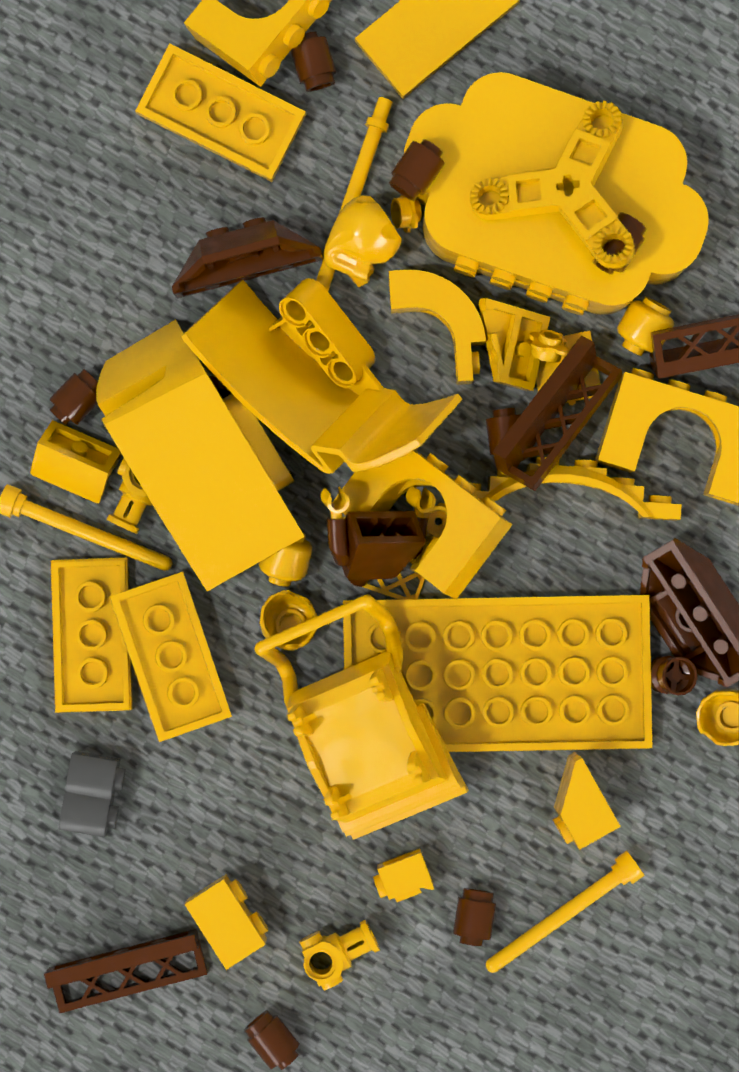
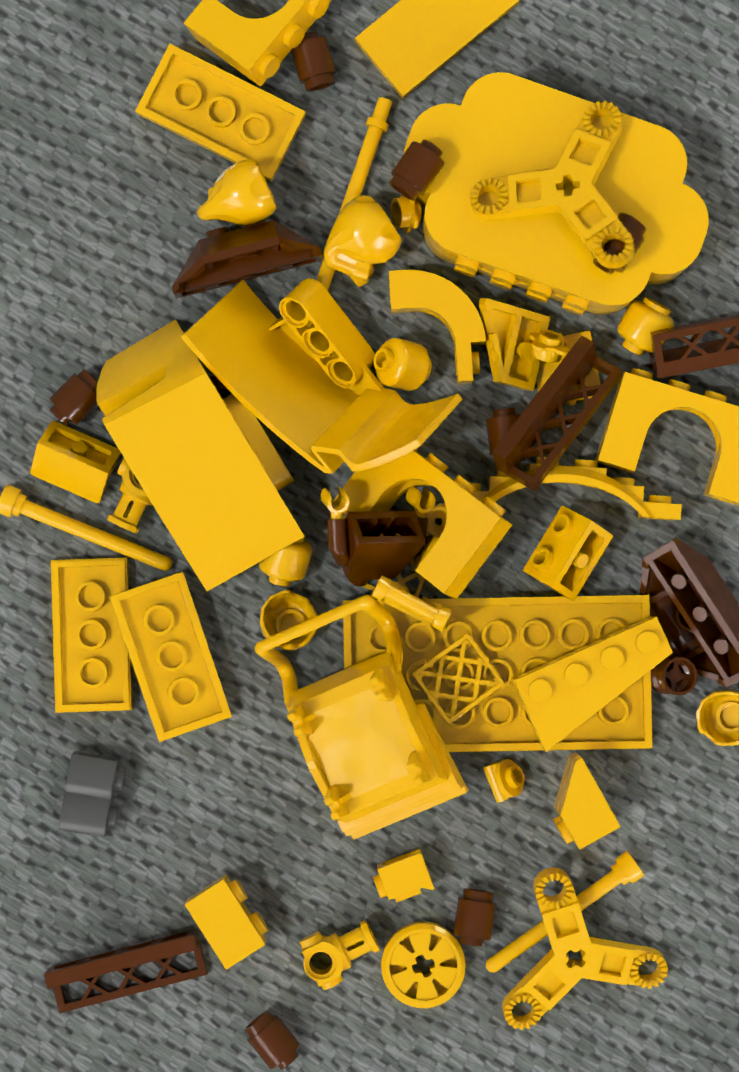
none -> yellow piece [197,159,277,225]
none -> yellow plate [371,575,452,632]
none -> yellow head [374,338,432,391]
none -> yellow wheel [381,921,466,1008]
none -> yellow window [412,633,505,725]
none -> yellow plate [482,759,525,803]
none -> yellow piece [502,867,668,1030]
none -> yellow wedge [511,616,673,752]
none -> yellow brick [522,505,613,601]

